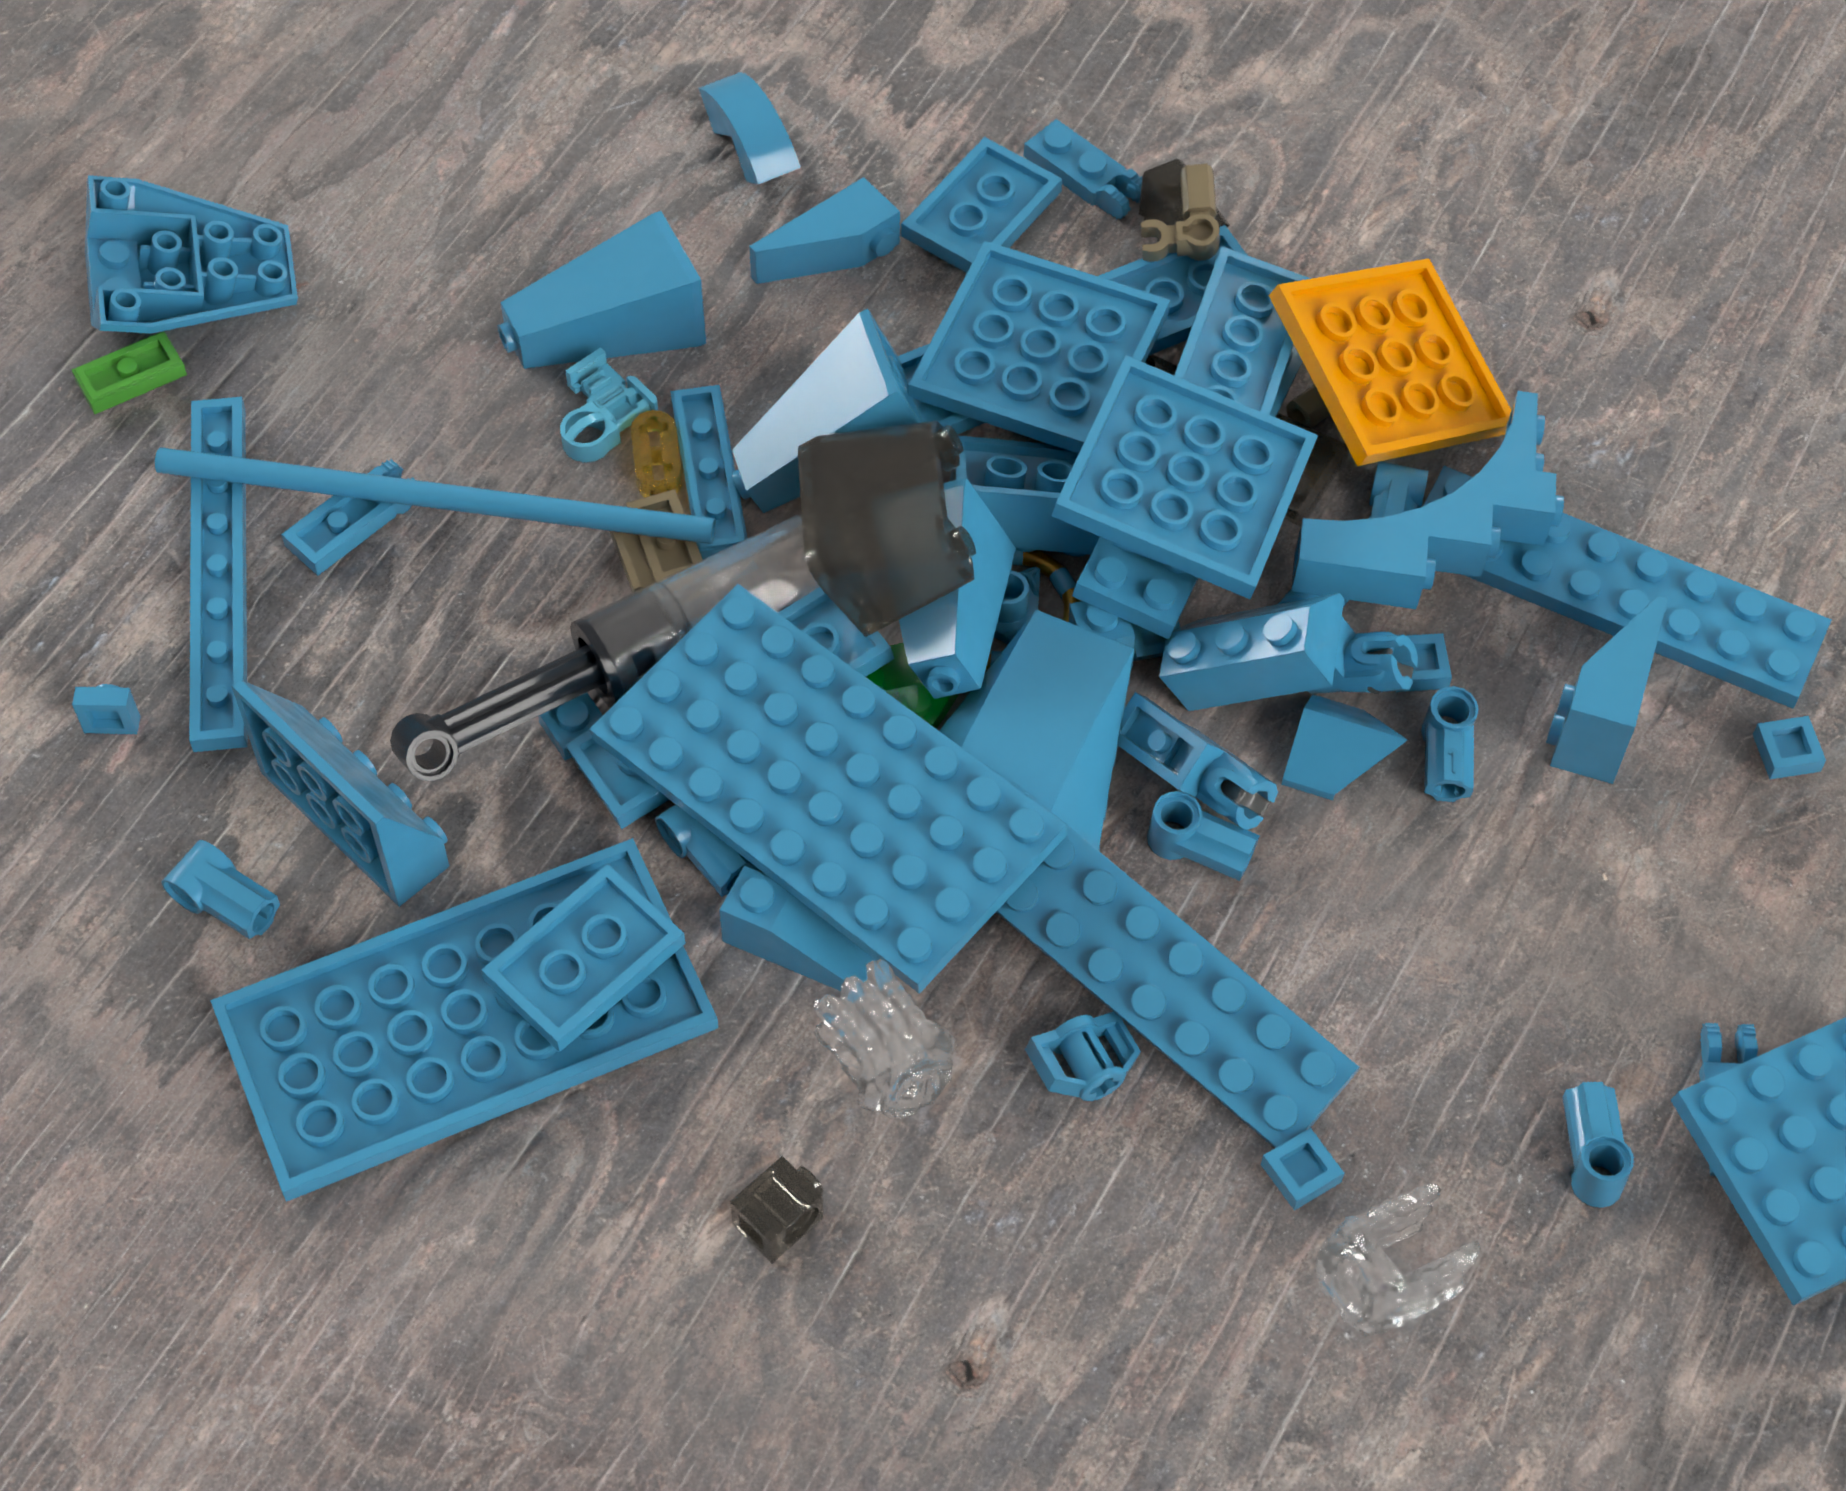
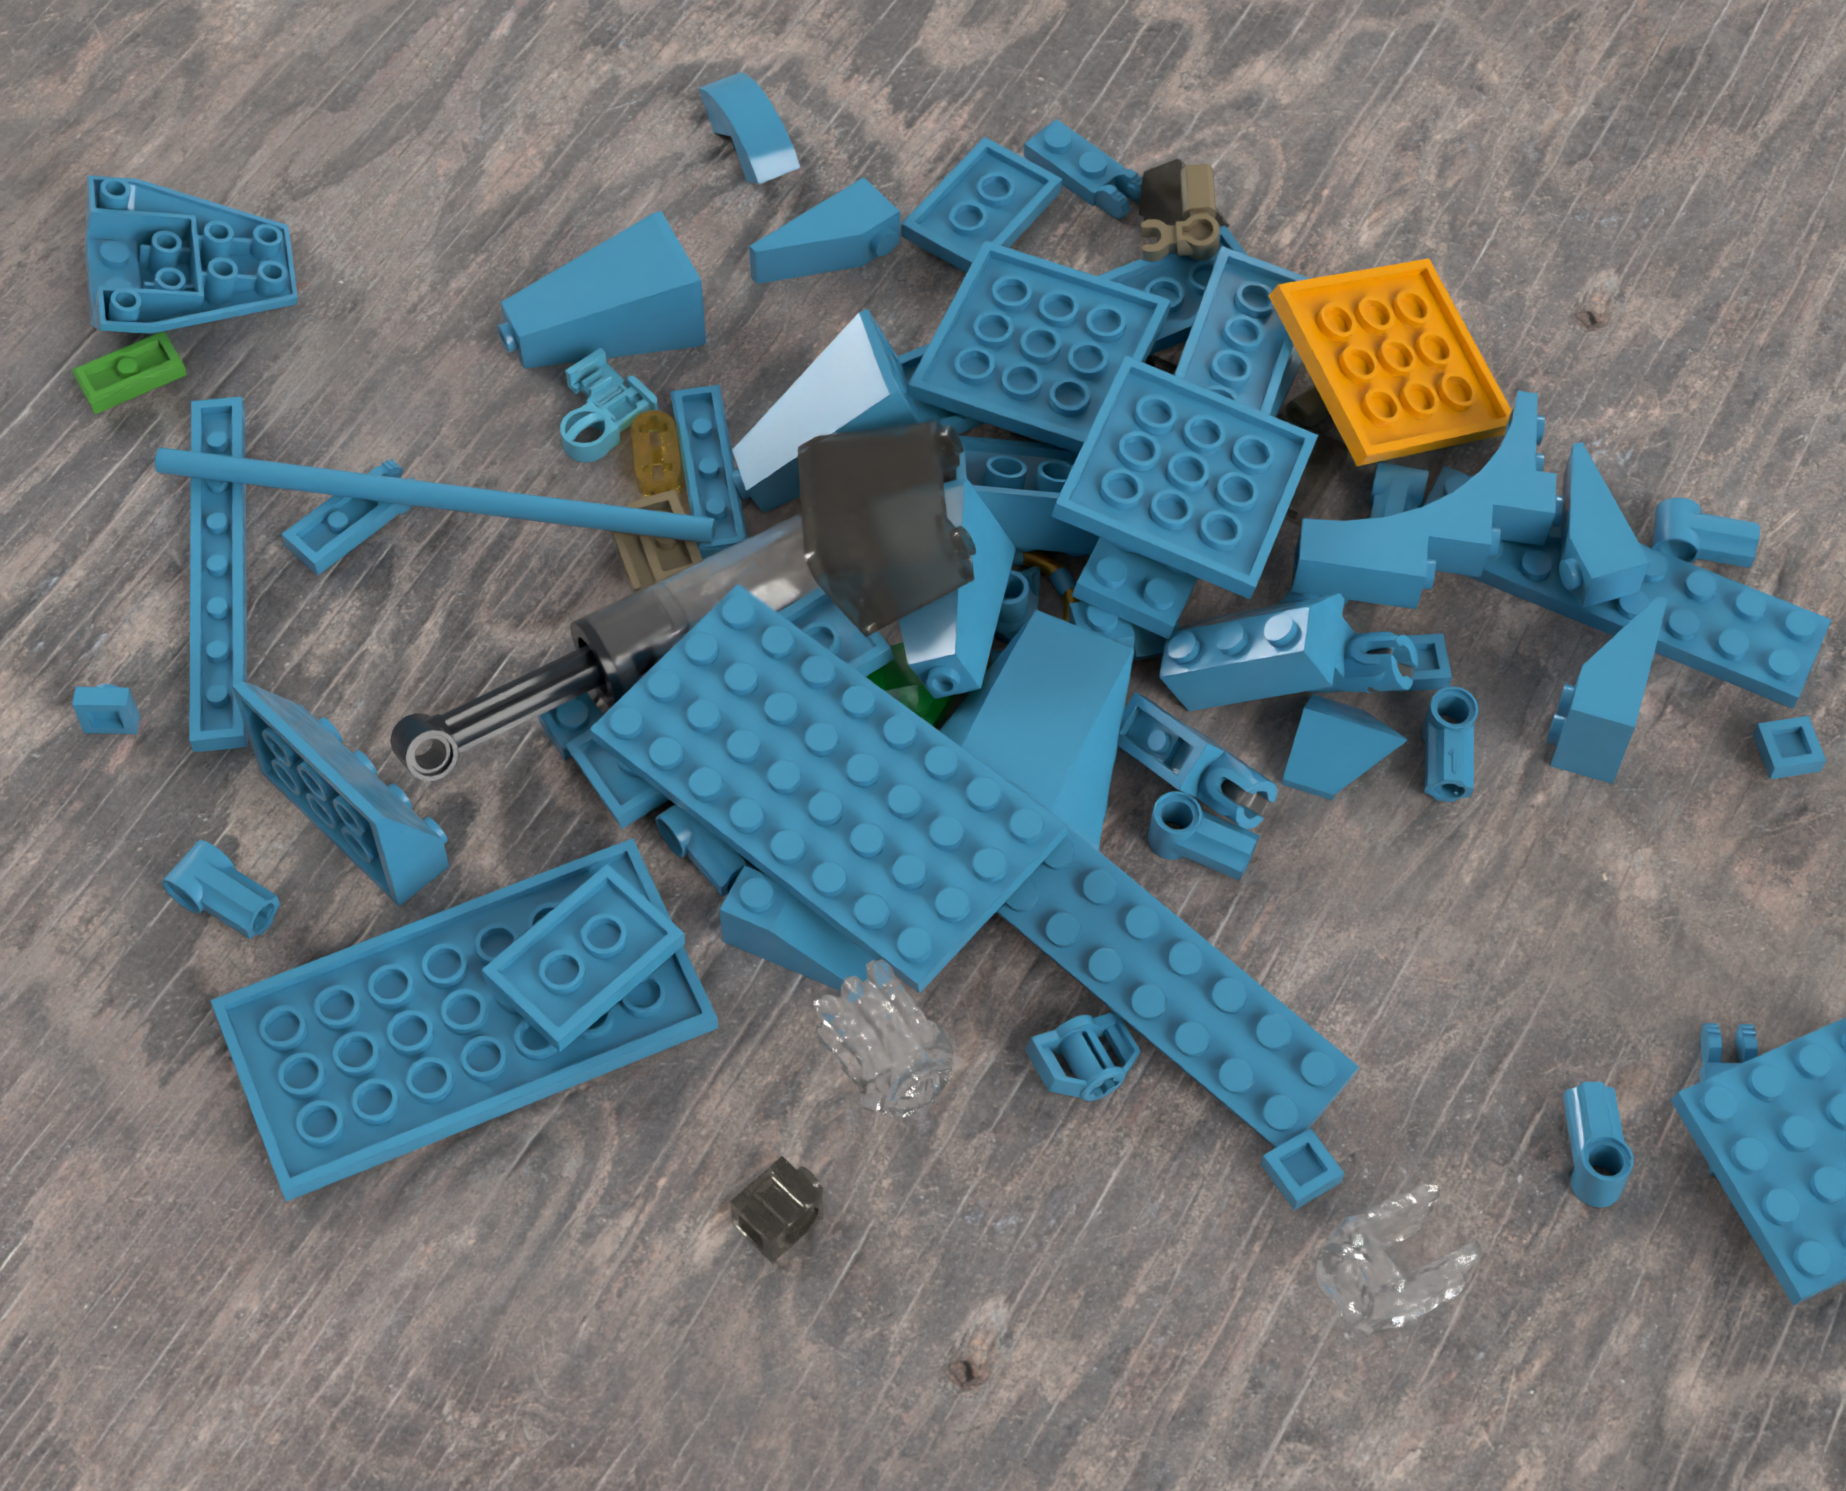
none -> dark azure slope [1559,442,1650,608]
none -> dark azure piece [1652,498,1760,568]

